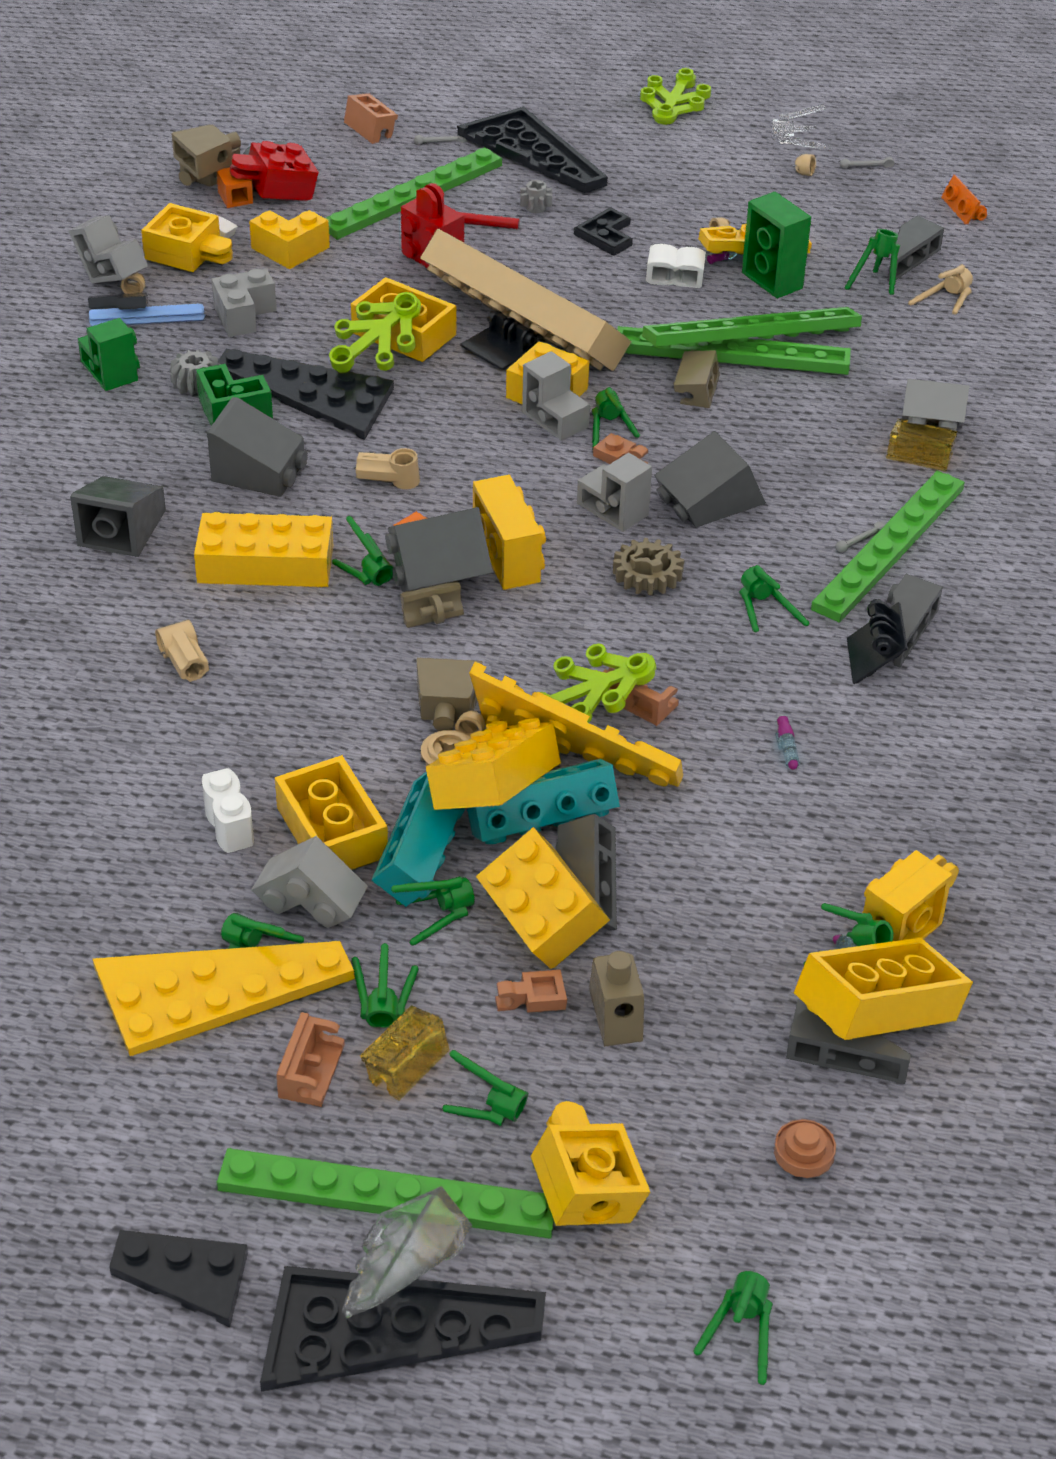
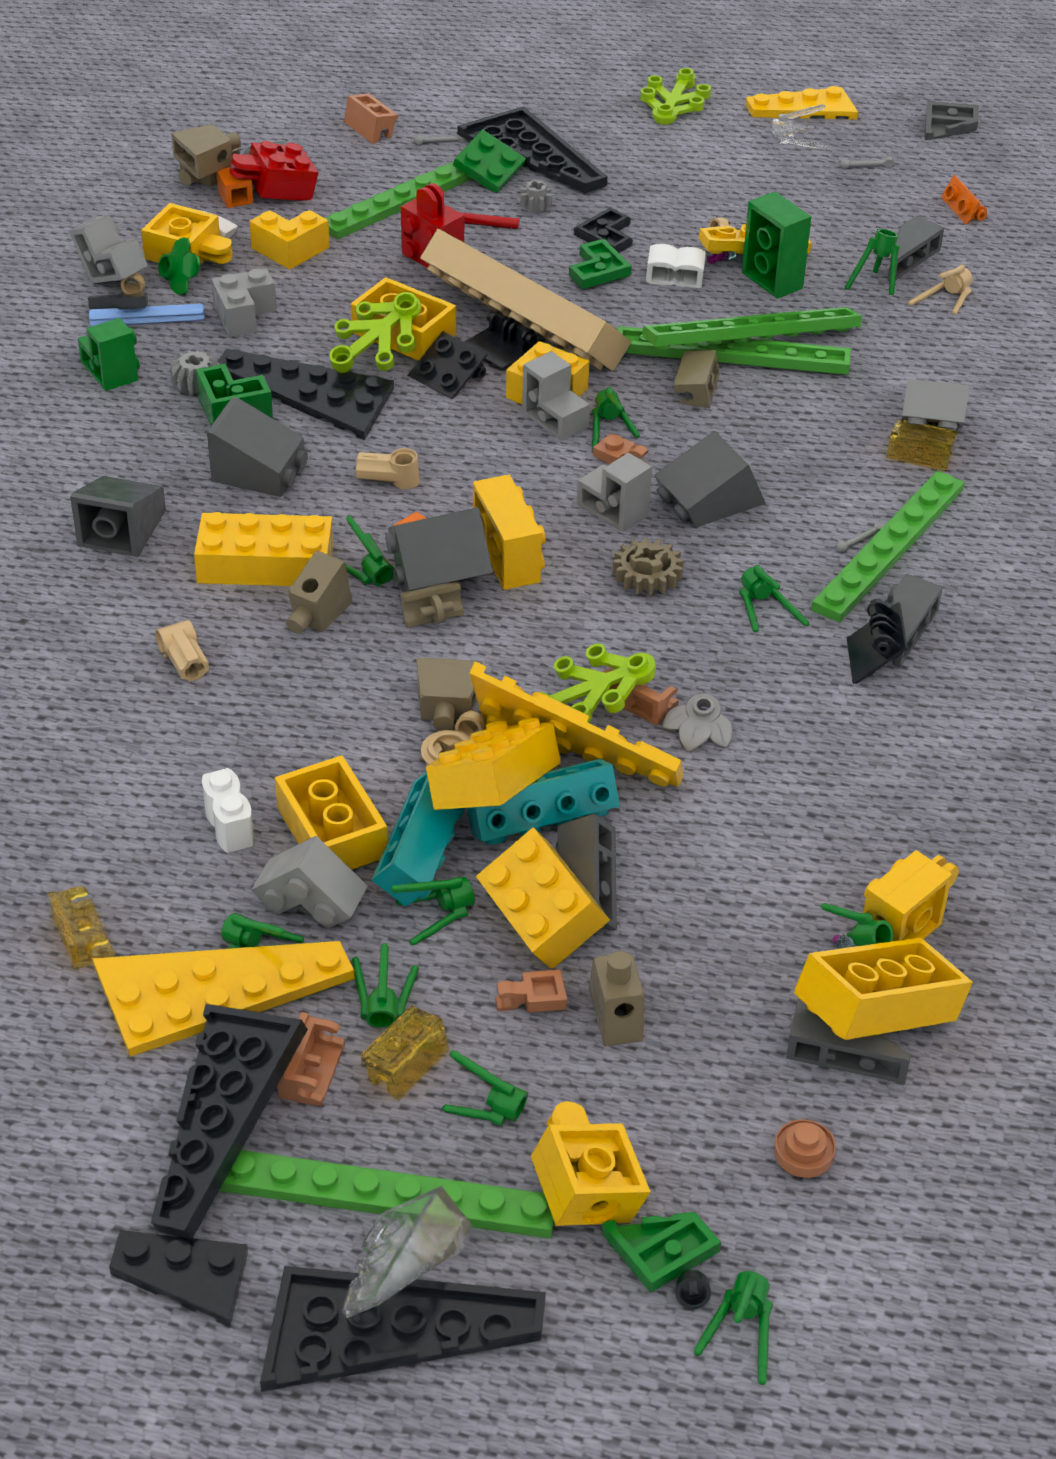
clear light blue piece [775,716,800,770] -> none
tan hinge [795,154,816,176] -> none
none -> clear yellow hinge [48,886,115,970]
none -> black wing [151,1004,308,1240]
none -> green plate [158,238,201,295]
none -> dark tan torso [286,550,352,634]
none -> black hinge [407,331,488,399]
none -> green plate [453,129,526,193]
none -> green plate [569,239,632,289]
none -> green wing [602,1212,721,1293]
none -> light grey plate [663,693,732,752]
none -> black hinge [675,1270,711,1309]
none -> yellow wing [745,86,858,120]
none -> dark grey wing [925,101,979,140]

